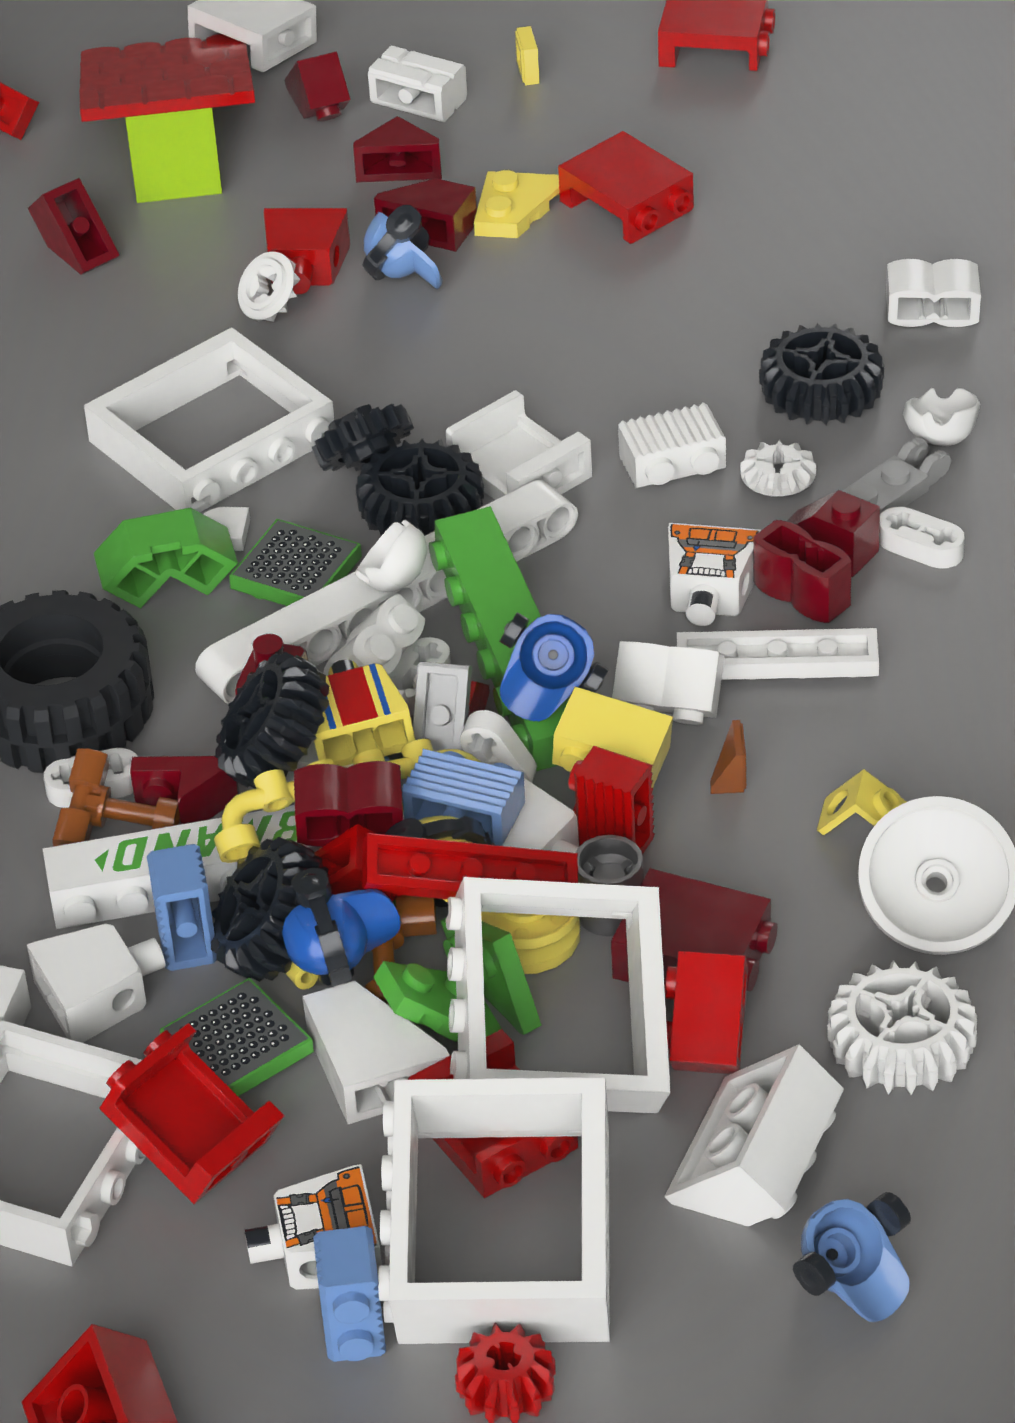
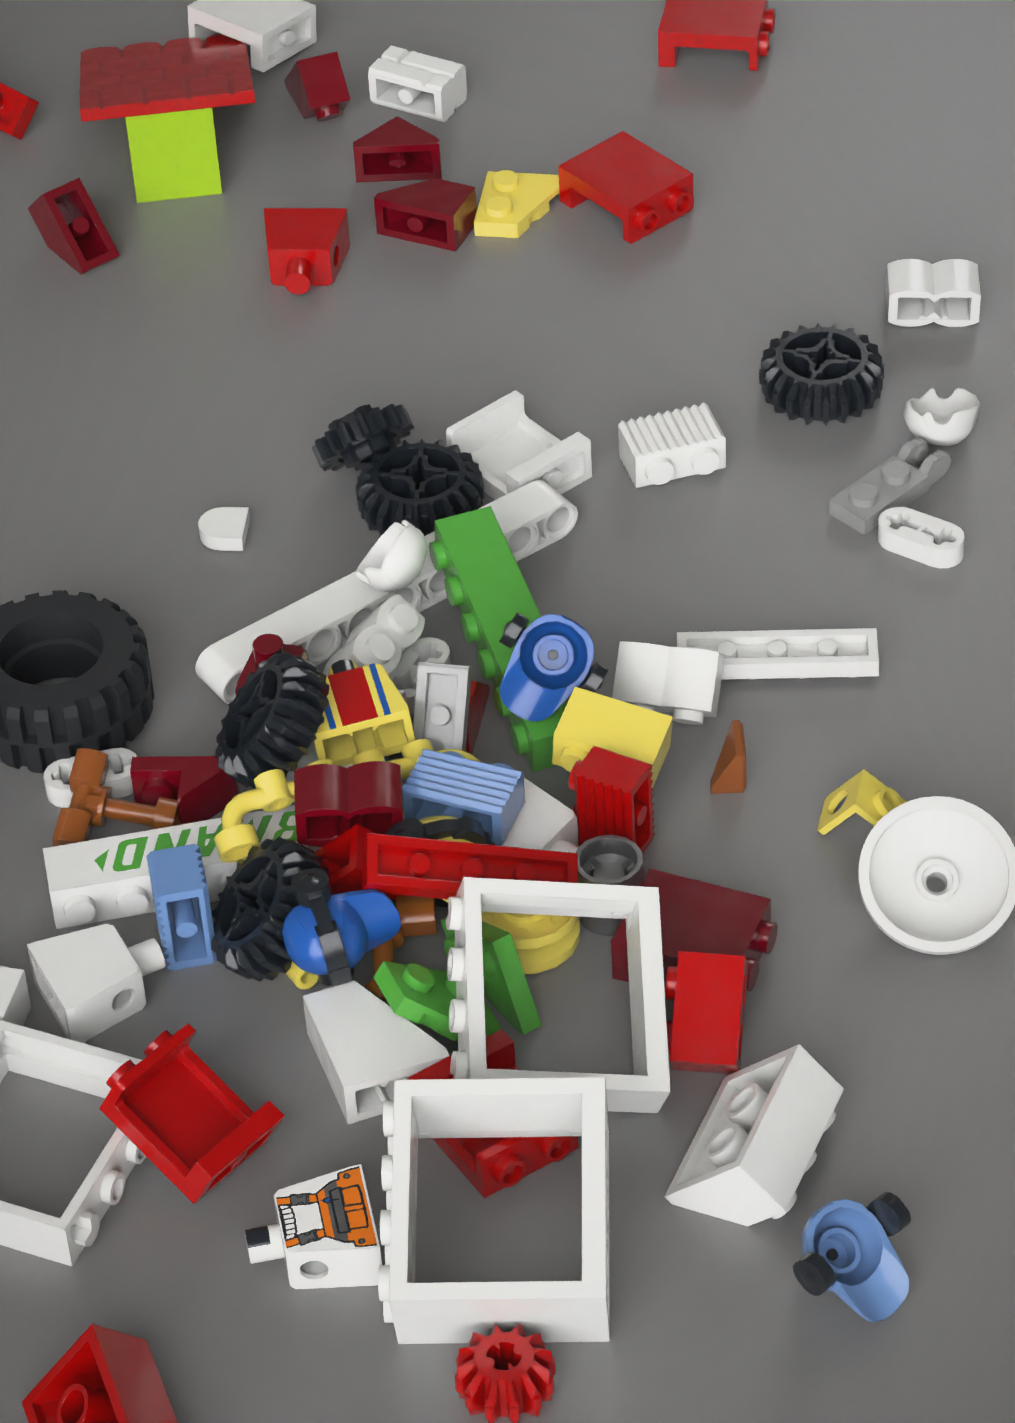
white window [84,327,334,512] -> none
bright green brick [94,507,238,609] -> none
tile [160,978,314,1096] -> none
tile [229,519,362,606] -> none
white gear [238,251,300,322] -> none
medium blue brick [313,1226,386,1362] -> none
cap [362,205,443,289] -> none
white beam [460,710,537,782] -> none
light yellow tile [515,26,539,86] -> none
white torso [668,523,761,626] -> none
white gear [740,439,816,496] -> none
dark red brick [753,520,851,623] -> none
dark red slope [787,490,880,577] -> none
white gear [827,960,977,1095] -> none

